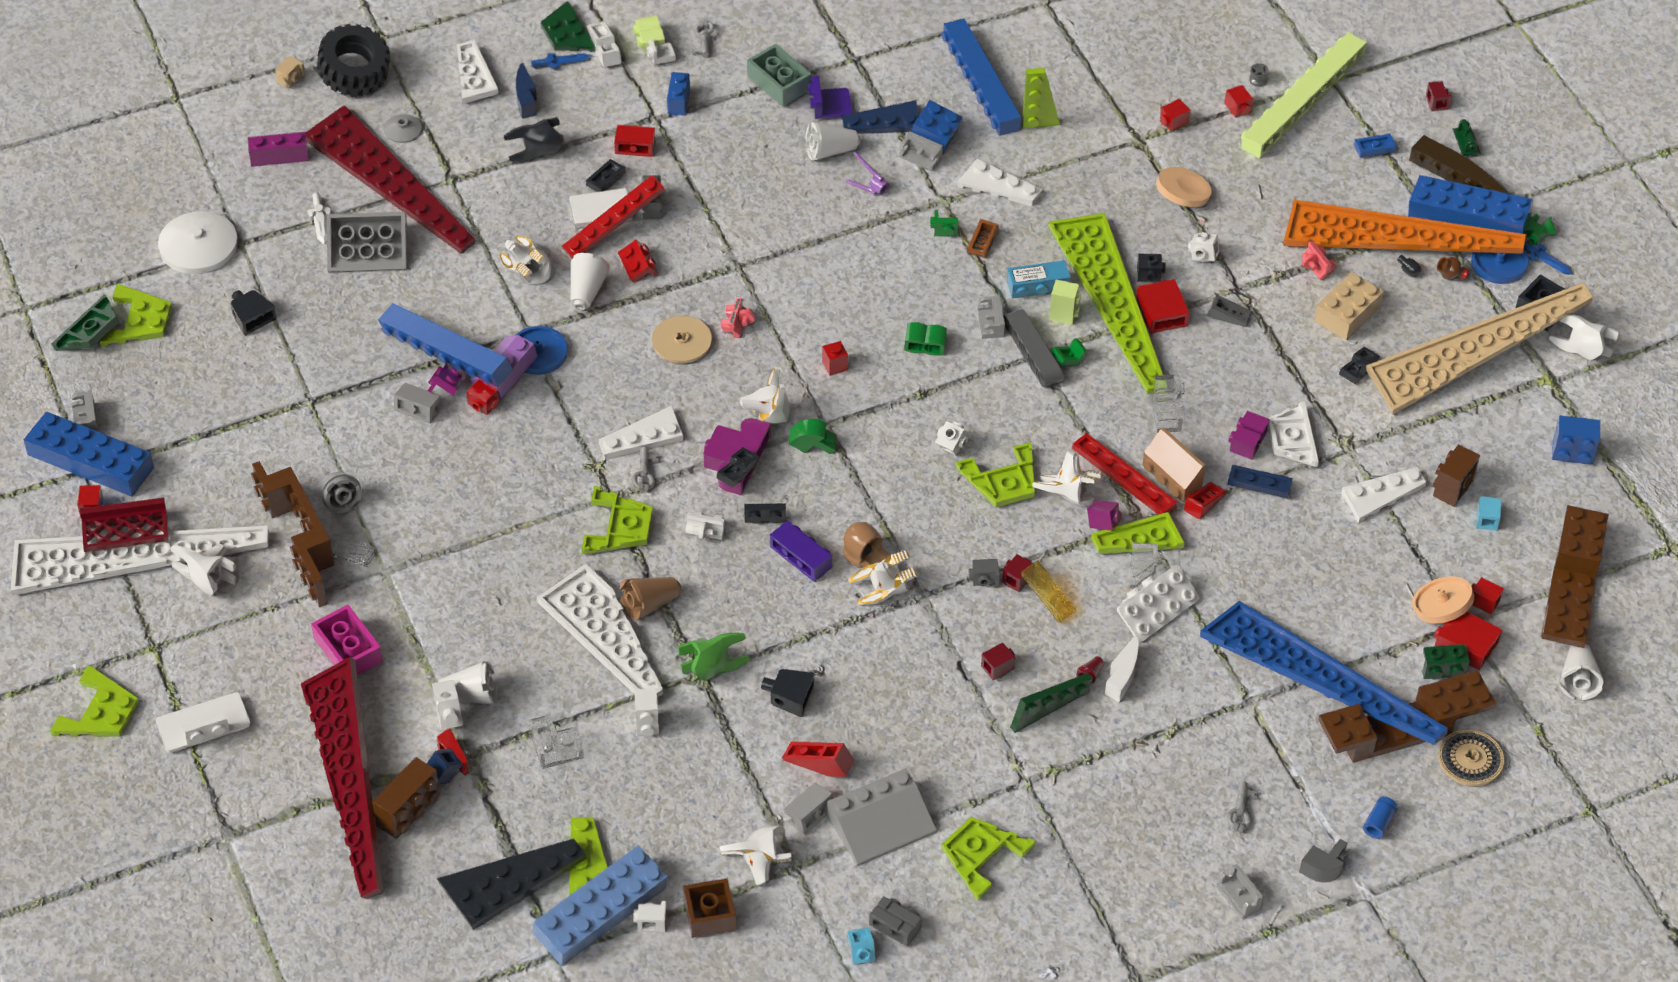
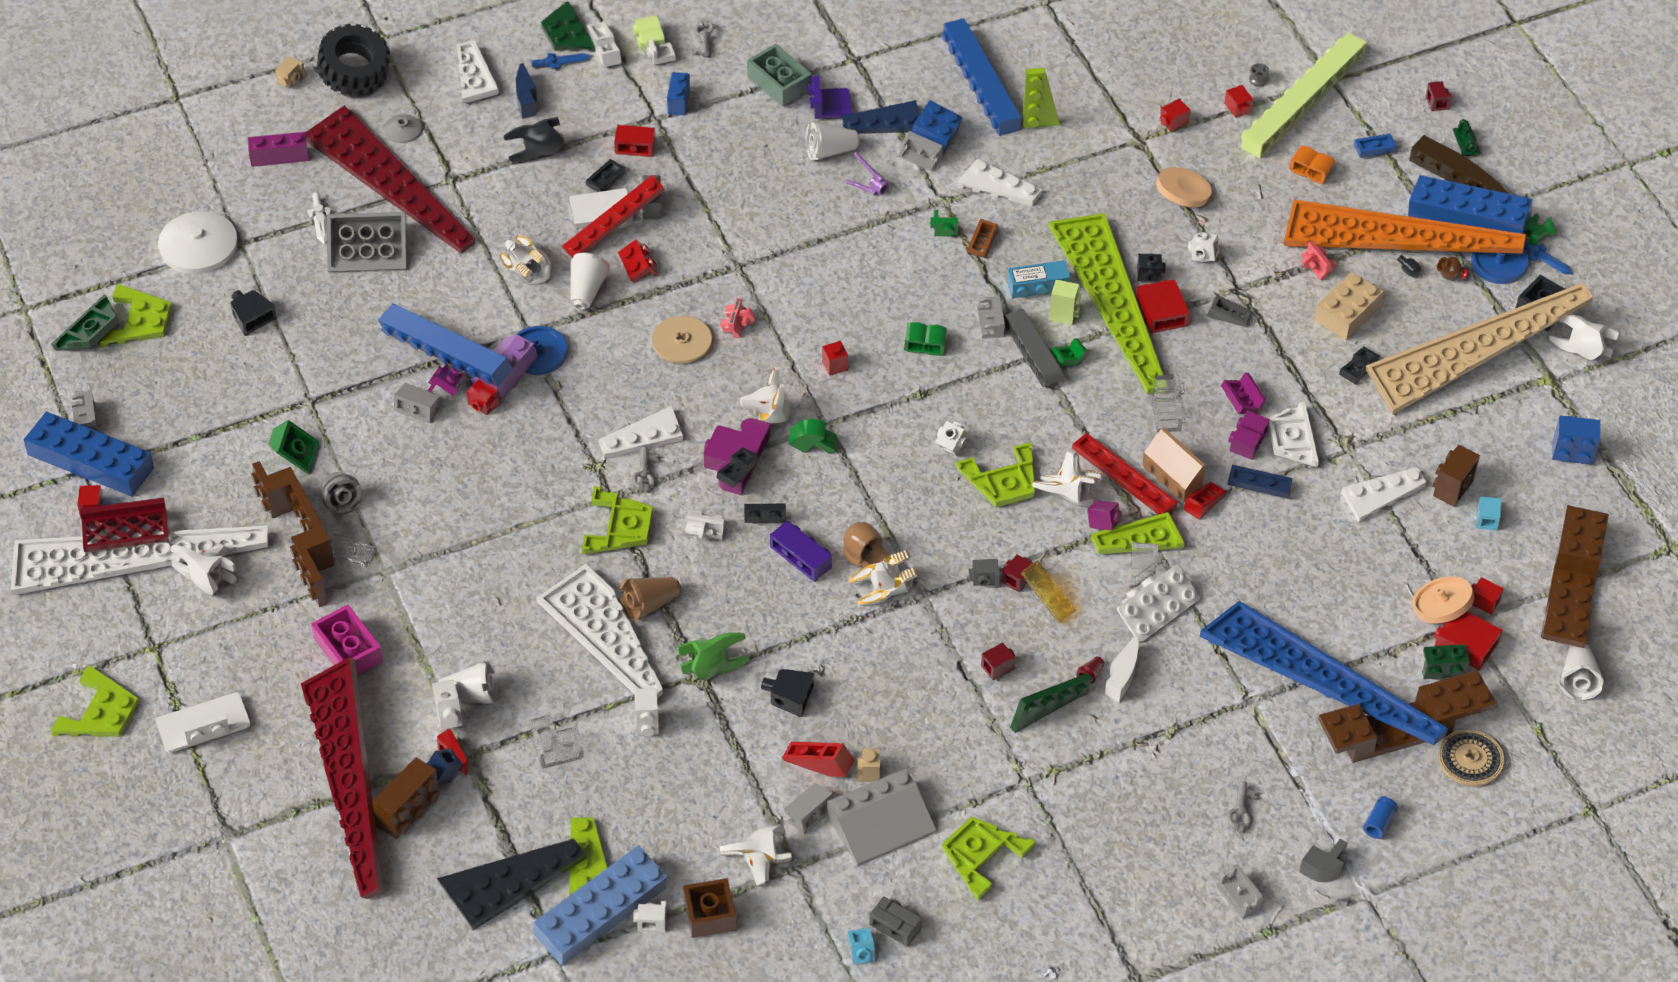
none -> green slope [269,420,320,474]
none -> tan brick [857,749,880,782]
none -> magenta bracket [1221,373,1266,414]
none -> orange brick [1289,146,1335,184]

